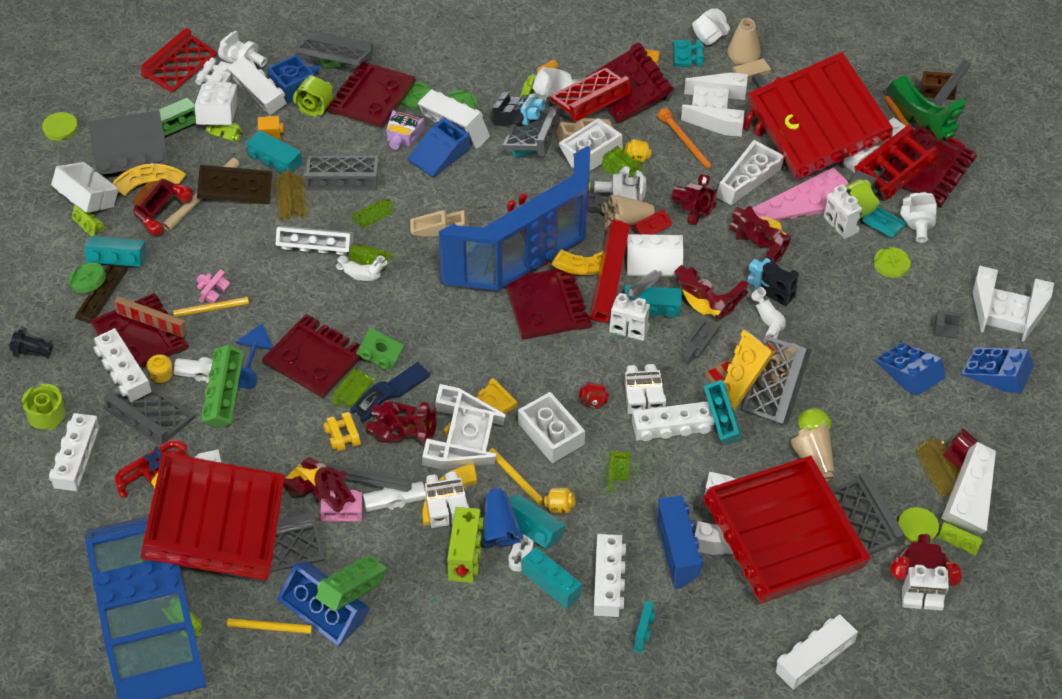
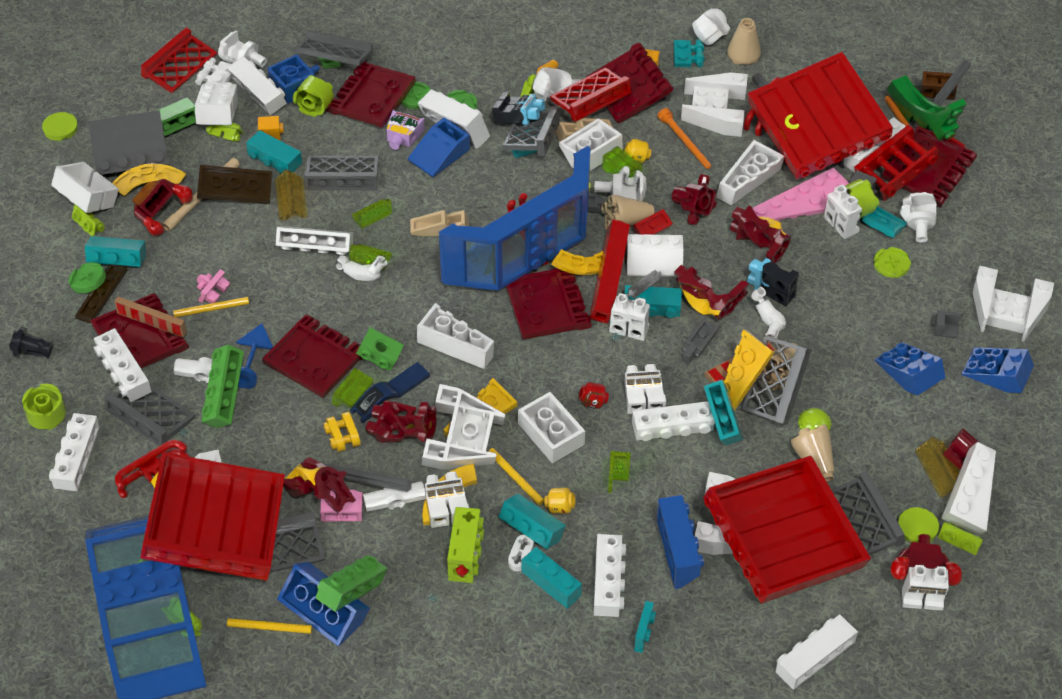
dark blue plate [144,446,162,472] -> none
yellow head [147,355,173,383] -> none
blue cone [482,488,524,547] -> none
tan tile [733,58,771,80] -> none
none -> white wedge [417,303,494,369]

